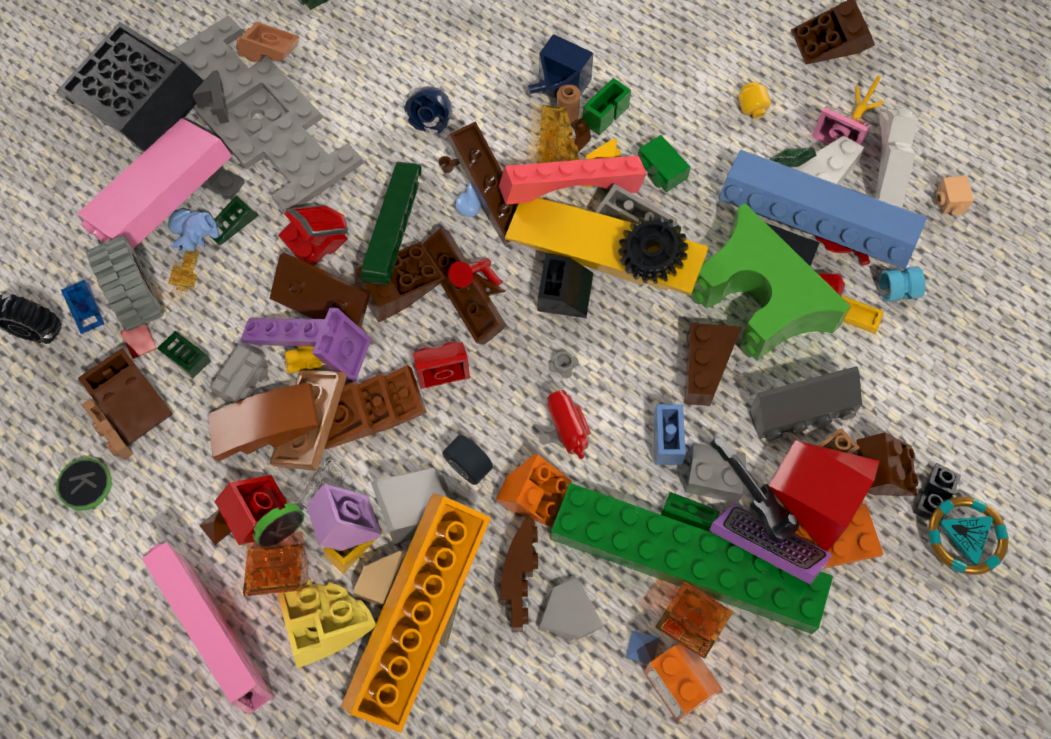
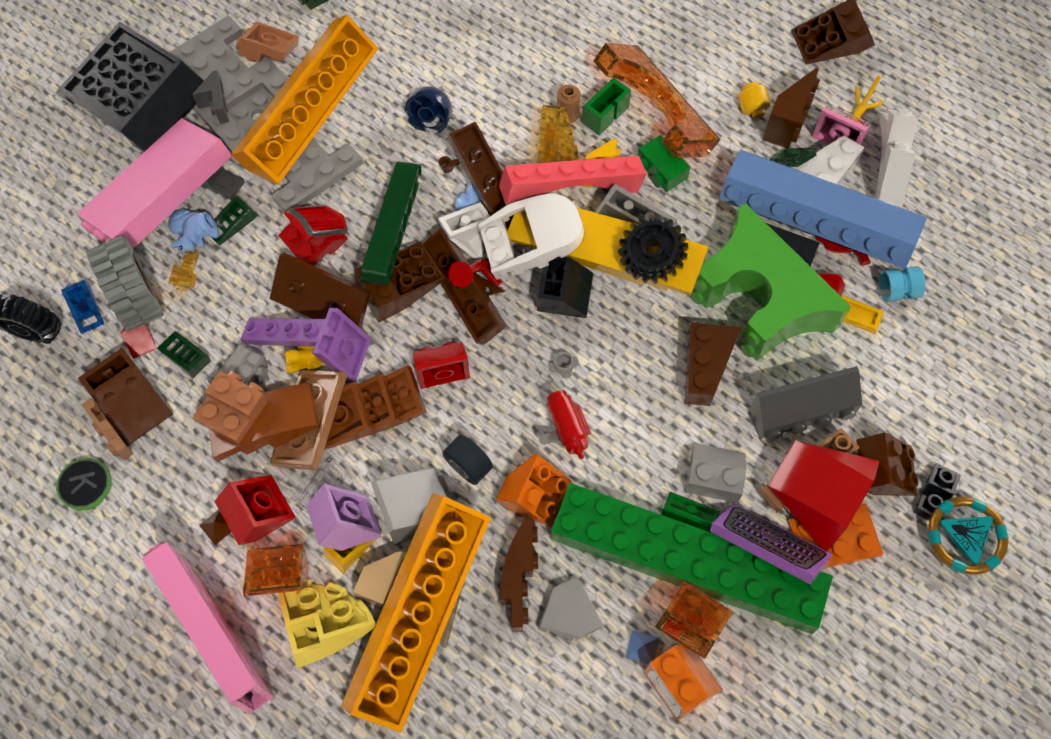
tile [252,503,304,548] -> none
dark blue piece [528,34,594,98] -> none
reddish brown arm [569,119,591,153] -> none
medium blue brick [654,404,686,465] -> none
black piece [711,437,799,542] -> none
light nougat brick [936,176,974,216] -> none
none -> nougat plate [192,371,268,445]
none -> light orange slope [231,15,379,185]
none -> white slope [438,202,490,261]
none -> white slope [478,194,584,280]
none -> clear orange arch [593,43,721,158]
none -> reddish brown slope [762,68,820,149]

